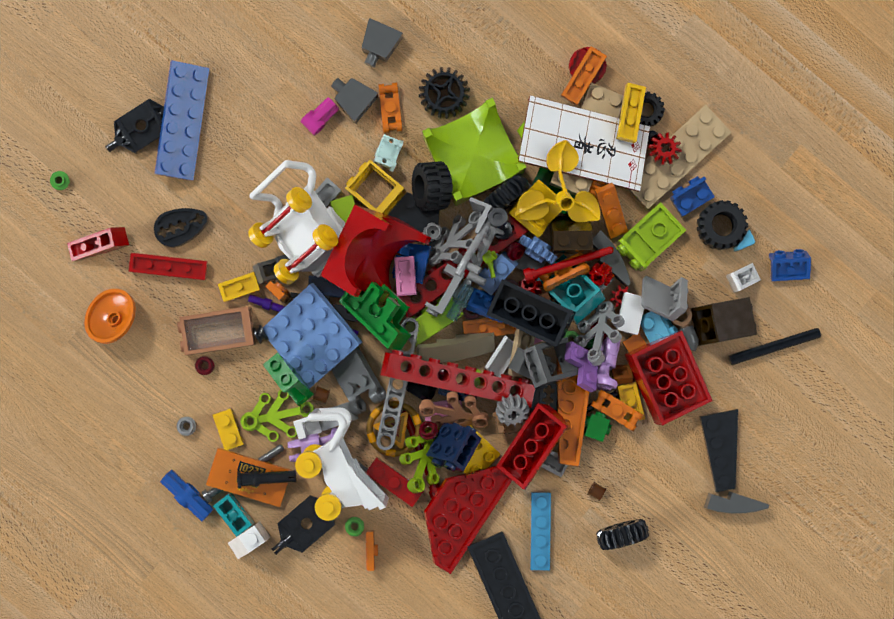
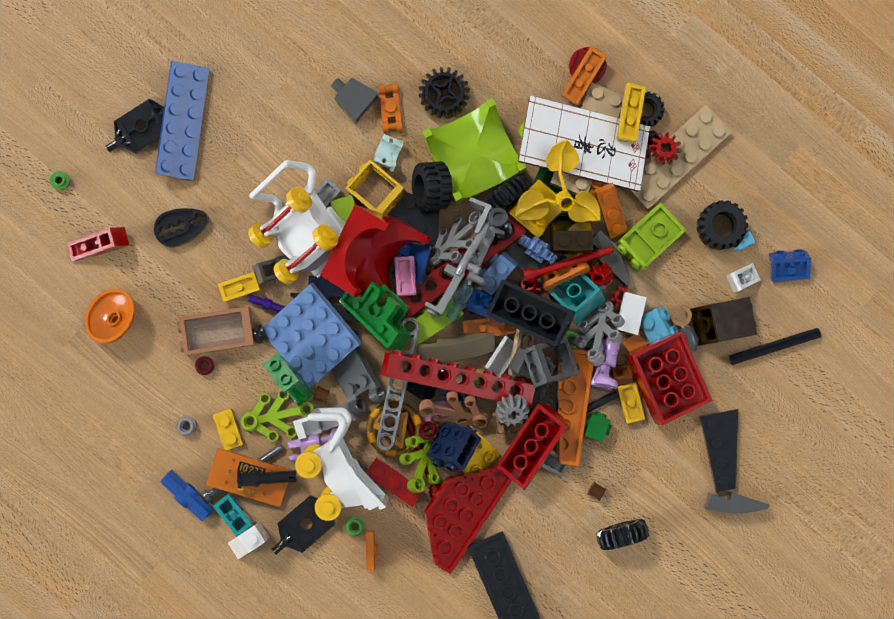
red plate [128,253,208,281] -> none
orange plate [265,281,290,303] -> none
dark pink piece [300,97,340,136] -> none
dark grey torso [362,18,403,68] -> none
light grey plate [423,223,442,242] -> none
lime hand [482,250,497,279] -> none
dark red plate [506,242,525,261] -> none
dark azure plate [530,492,551,570] -> none
medium lavender plate [565,341,598,393] -> none
orange plate [591,389,644,431] -> none
light grey bracket [641,276,688,321] -> none
blue bracket [670,176,715,217] -> none

